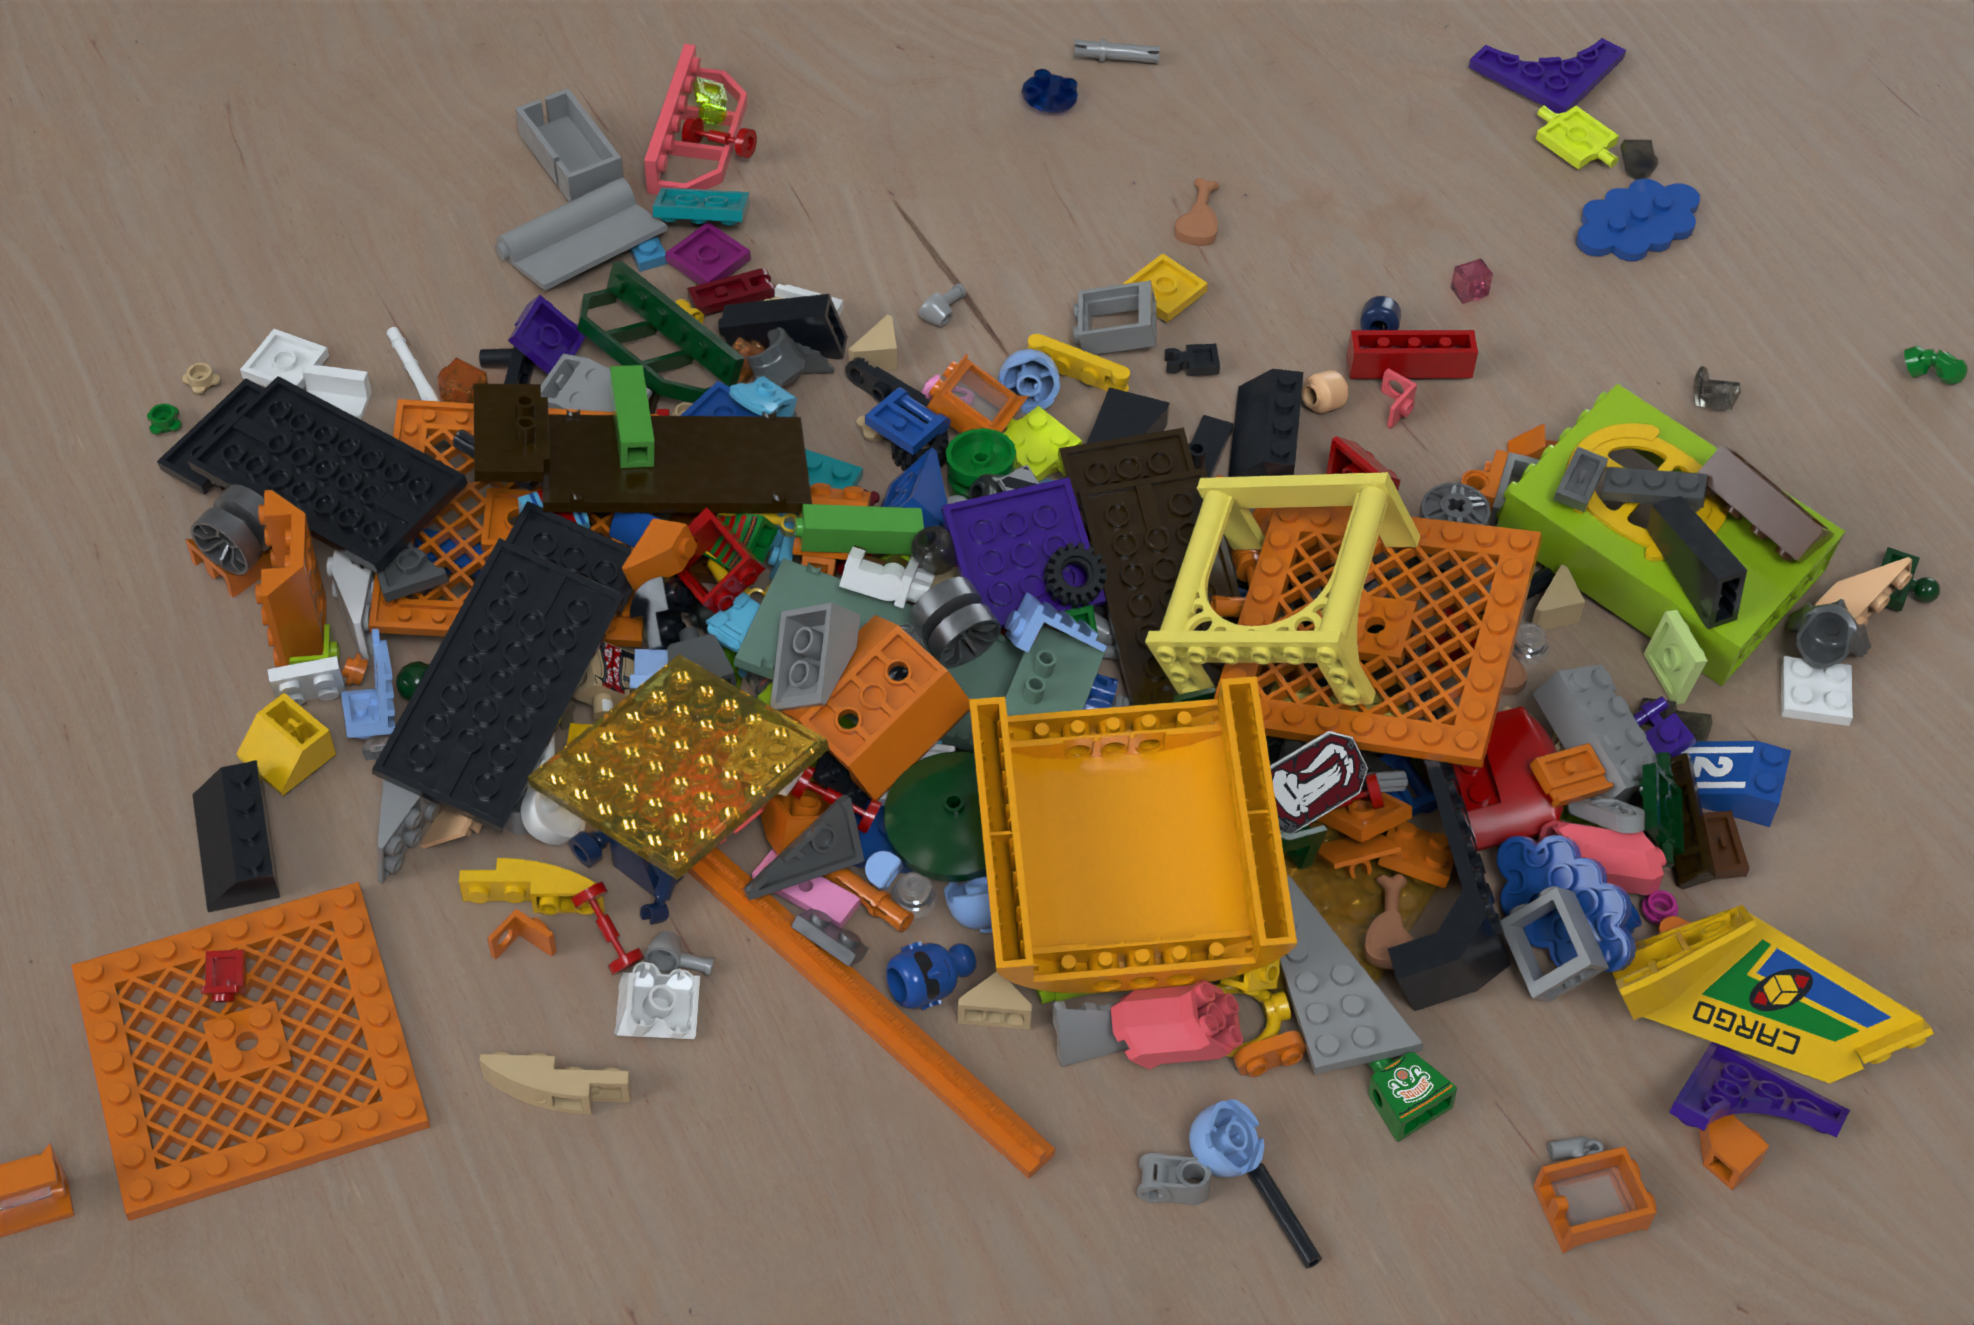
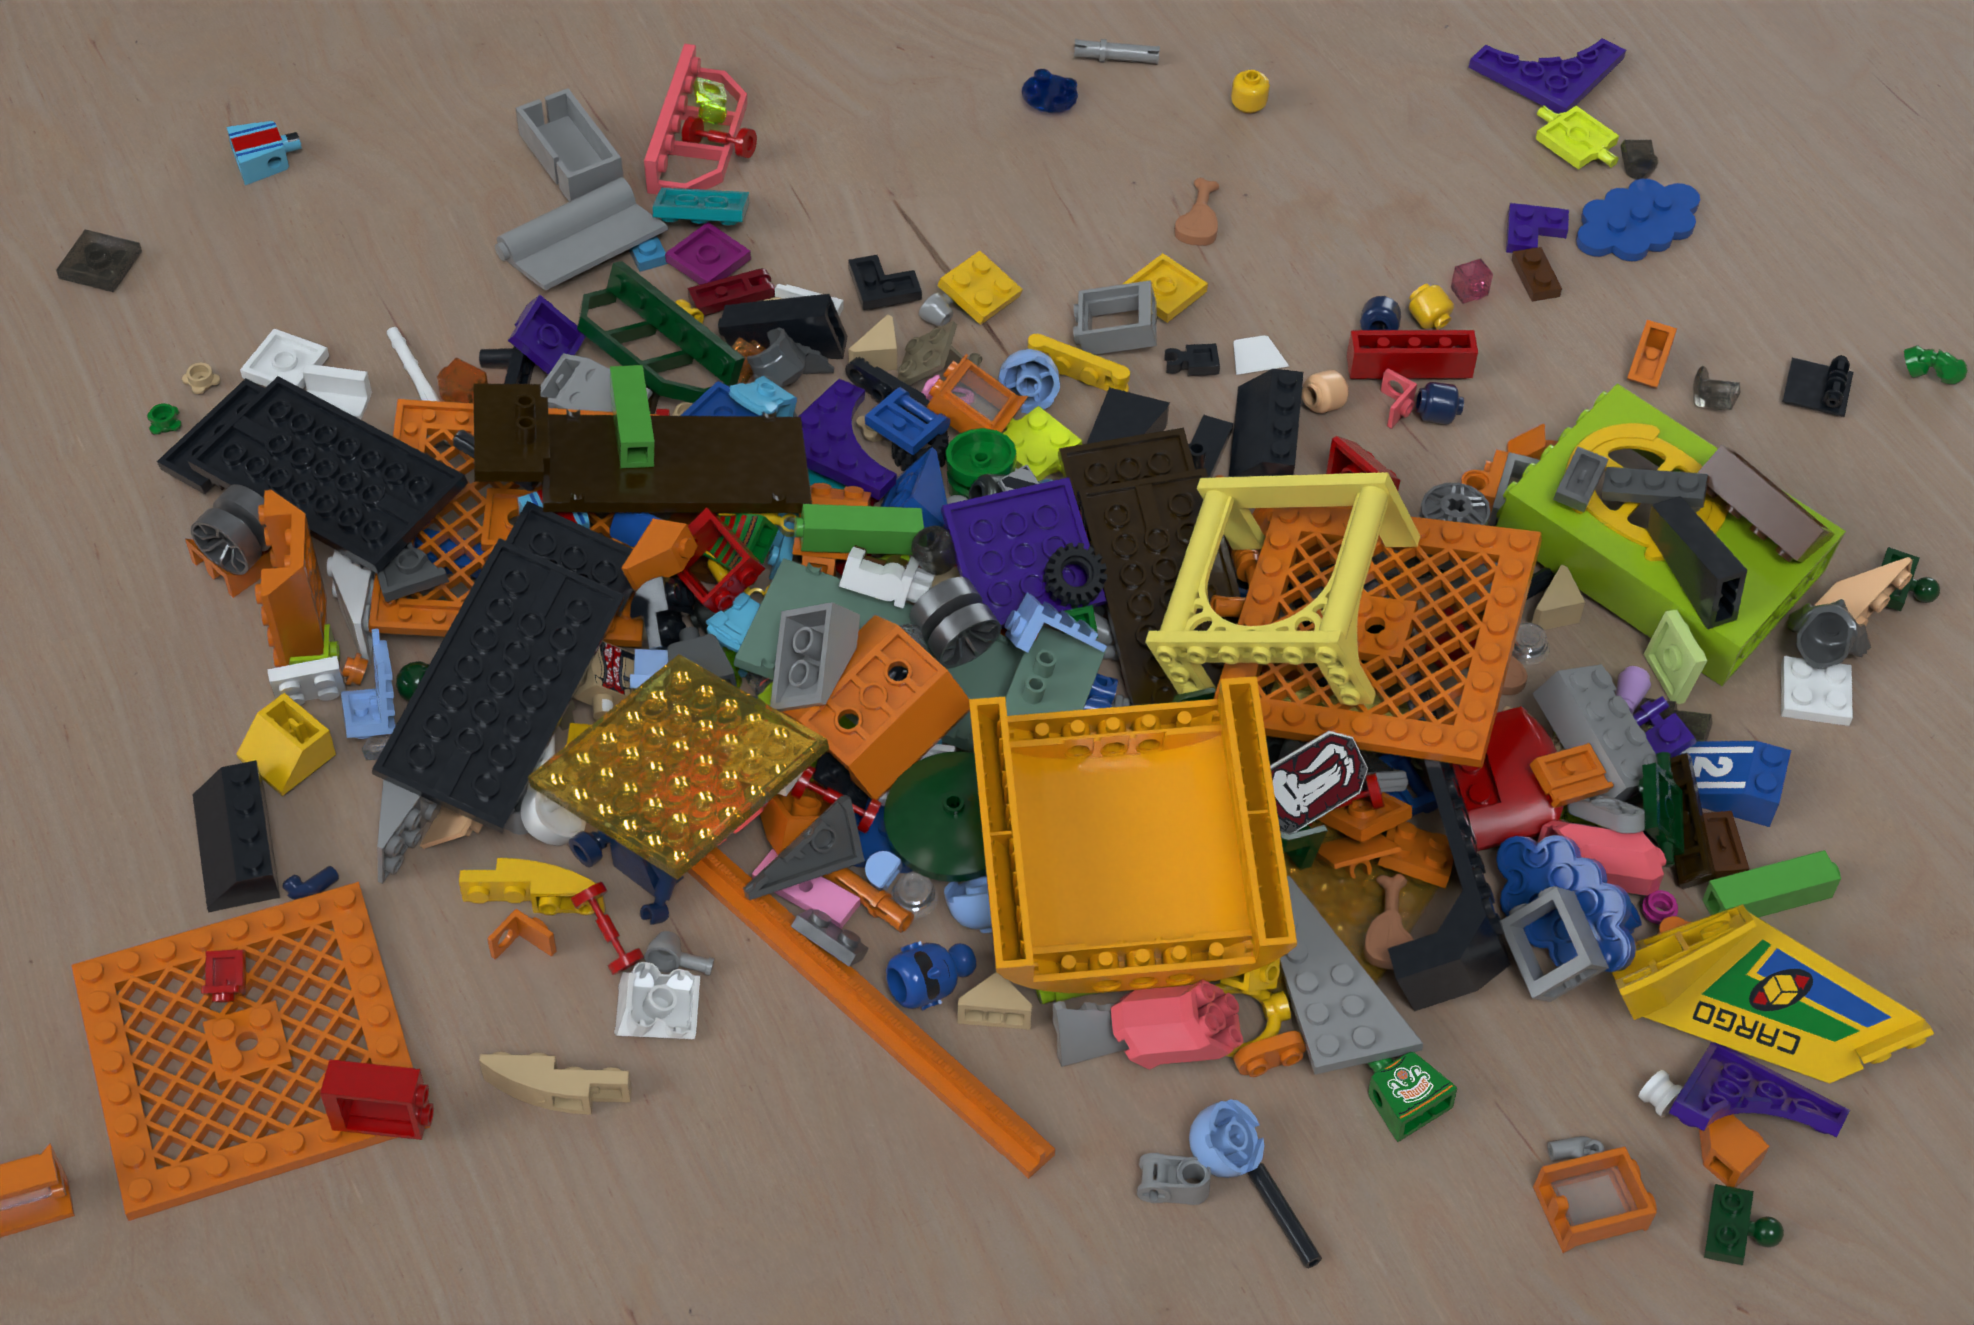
none -> clear smoke plate [56,229,142,292]
none -> medium azure torso [226,121,302,185]
none -> dark blue arm [282,866,339,900]
none -> red window [320,1059,434,1140]
none -> dark purple plate [798,379,897,500]
none -> black plate [848,254,922,310]
none -> dark tan plate [898,321,983,392]
none -> yellow plate [937,251,1023,325]
none -> yellow head [1231,70,1270,113]
none -> white sticker [1233,336,1289,375]
none -> yellow head [1408,283,1454,330]
none -> dark blue head [1416,382,1464,424]
none -> dark purple plate [1506,203,1569,253]
none -> reddish brown plate [1511,247,1562,302]
none -> lavender cone [1616,666,1651,715]
none -> orange slope [1627,320,1677,389]
none -> white wheel [1638,1070,1683,1118]
none -> bright green brick [1702,850,1841,918]
none -> dark green plate [1704,1184,1784,1265]
none -> black hinge [1782,355,1854,417]

